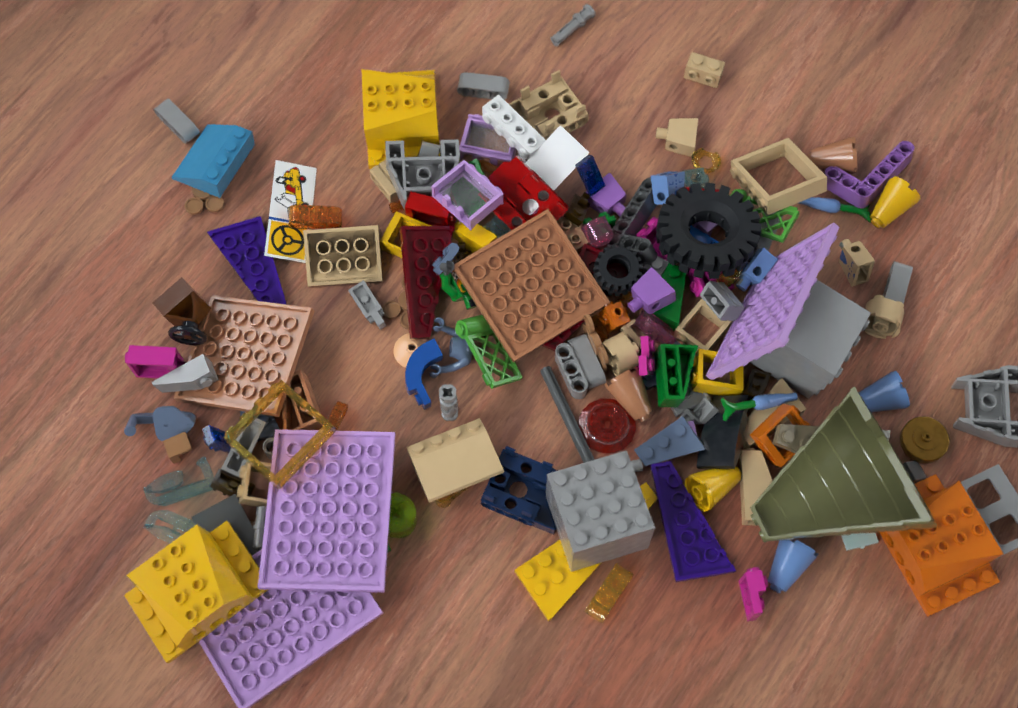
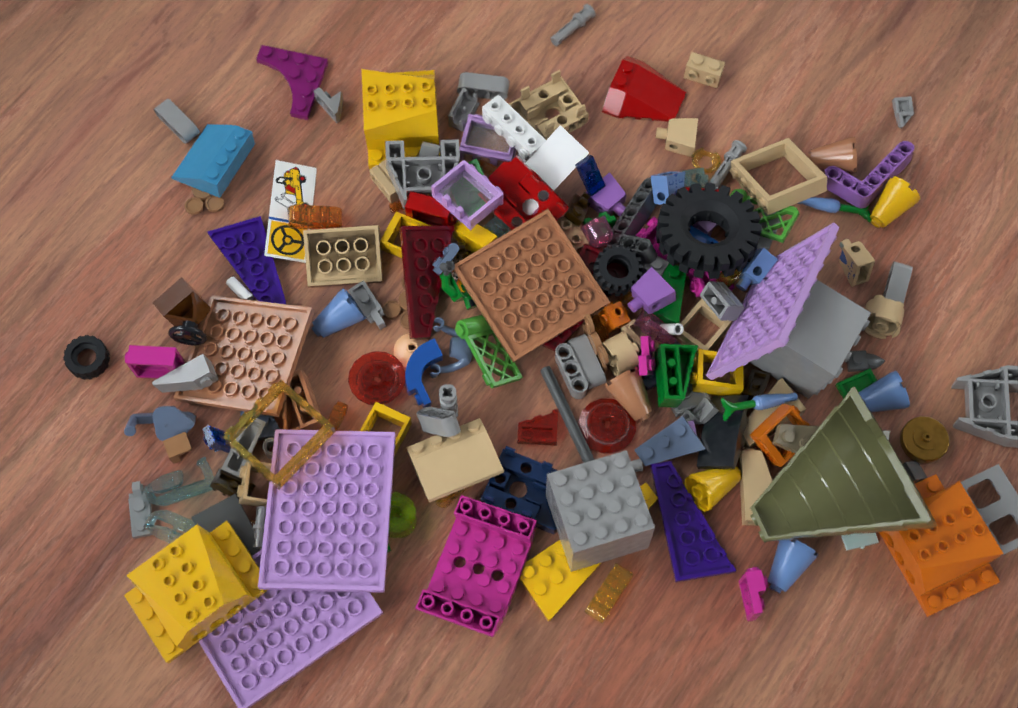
none -> black tyre [63,335,110,380]
none -> light grey hinge [128,481,154,539]
none -> white hinge [226,276,254,300]
none -> magenta plate [256,45,328,120]
none -> medium blue cone [312,288,366,338]
none -> light grey slope [314,87,343,123]
none -> clear red piece [348,351,405,405]
none -> yellow window [360,402,412,457]
none -> dark pink slope [415,495,537,637]
none -> light grey beam [416,407,461,437]
none -> light grey hinge [448,88,479,132]
none -> clear red wing [517,409,558,446]
none -> red wedge [602,56,686,122]
none -> white hinge [659,323,684,335]
none -> light grey pin [709,140,747,189]
none -> green tile [835,369,877,399]
none -> dark grey plate [846,350,885,372]
none -> light grey slope [892,96,914,129]

